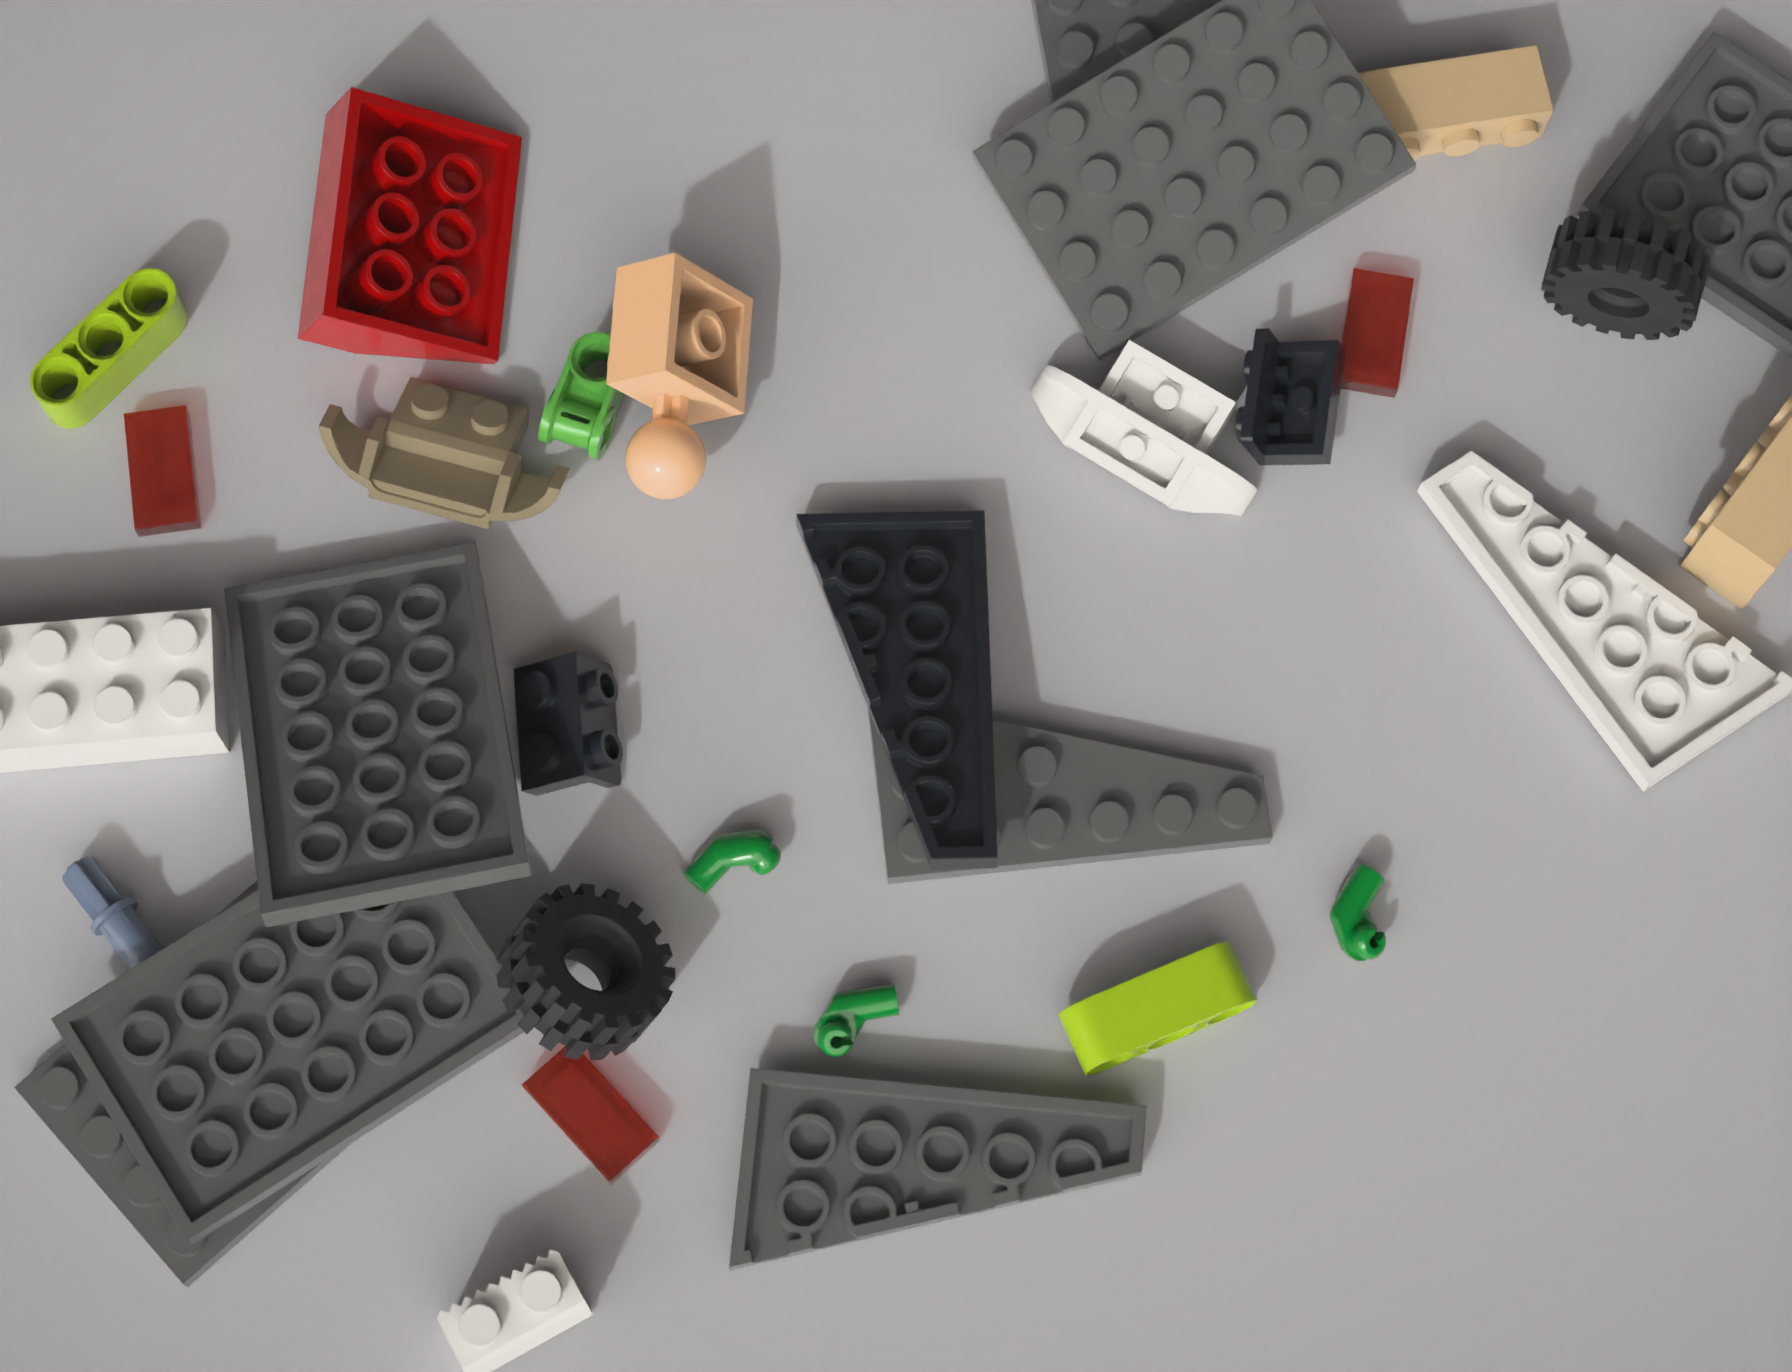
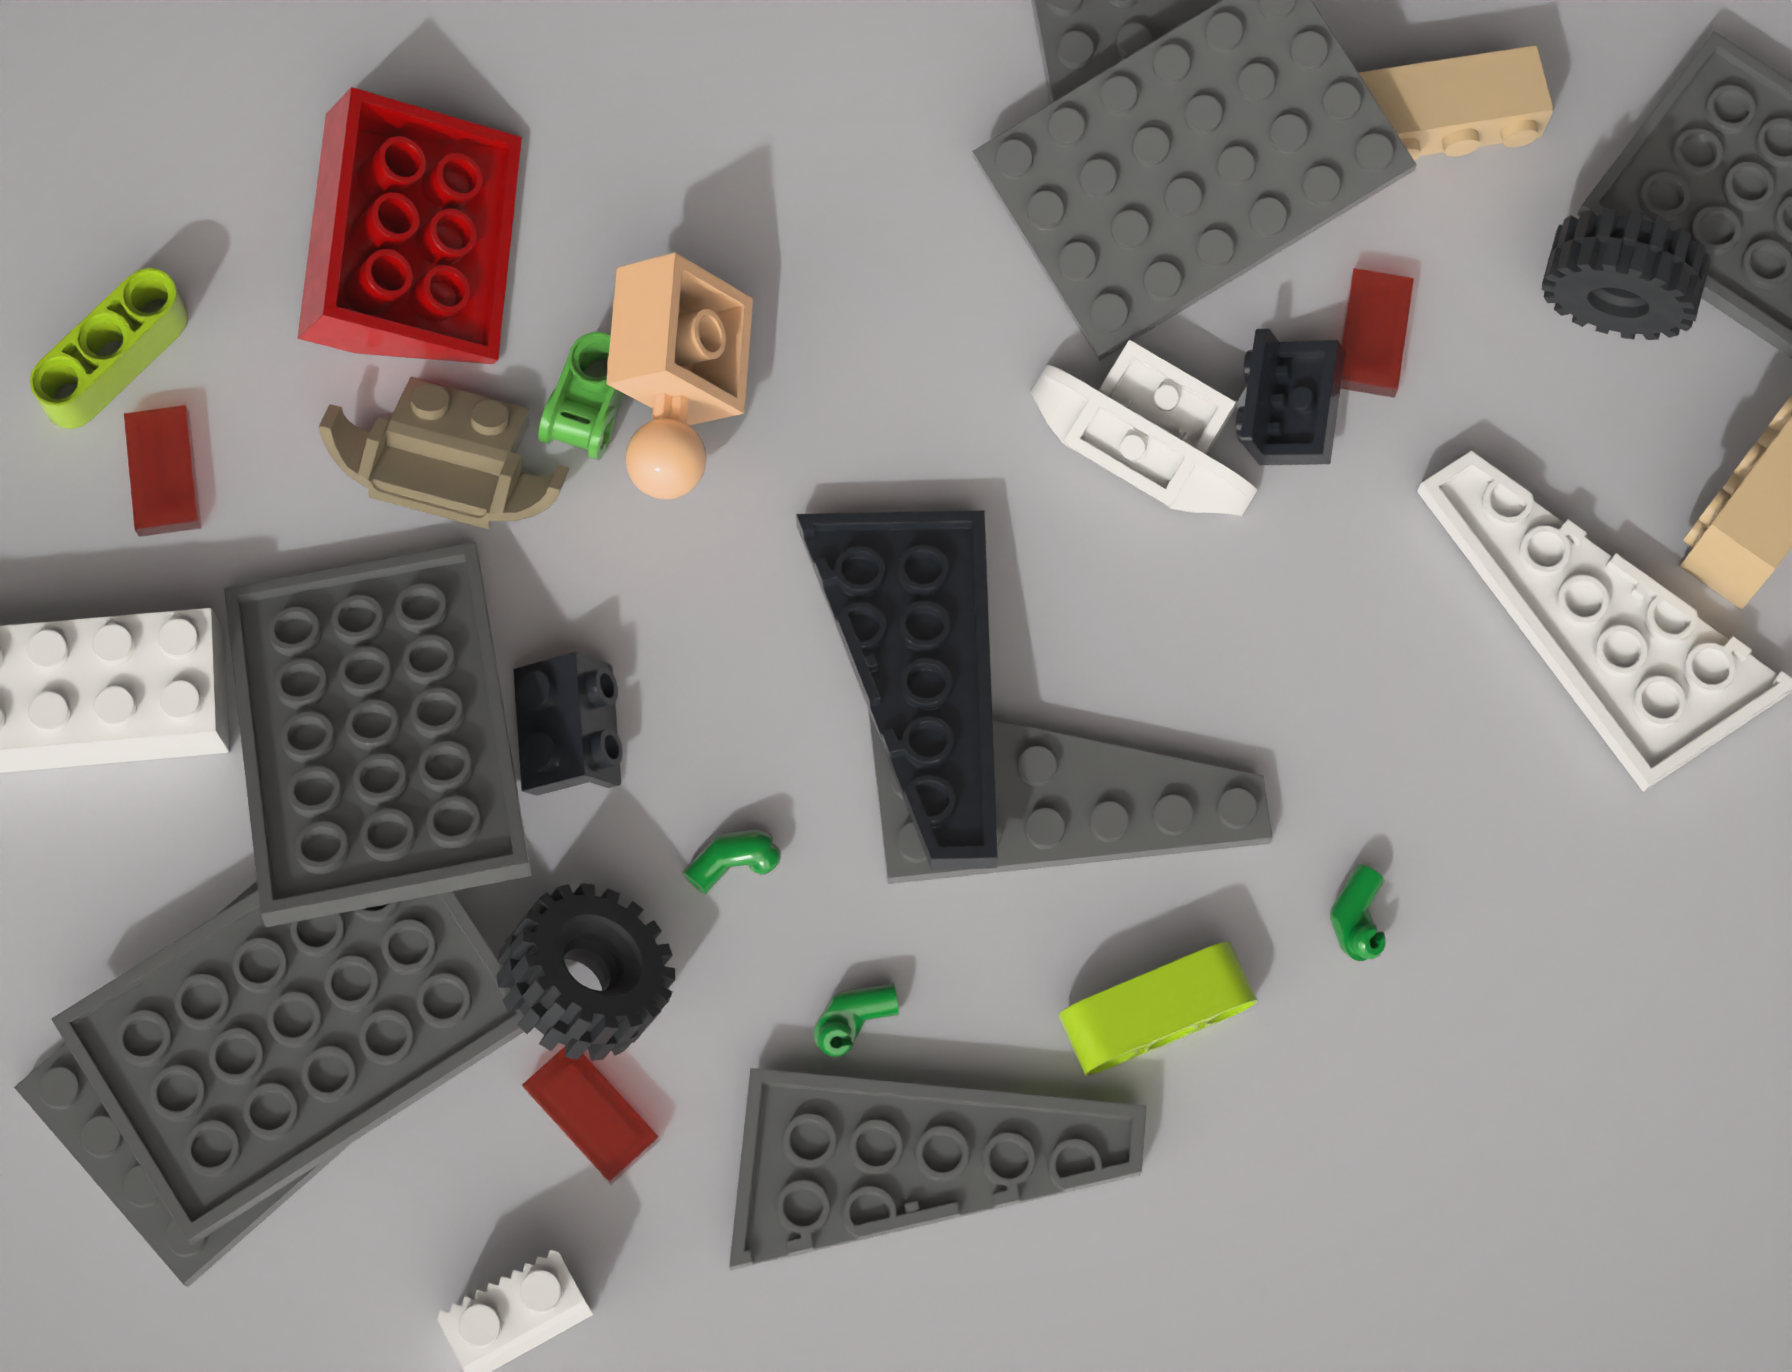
sand blue axle [62,856,165,970] -> none

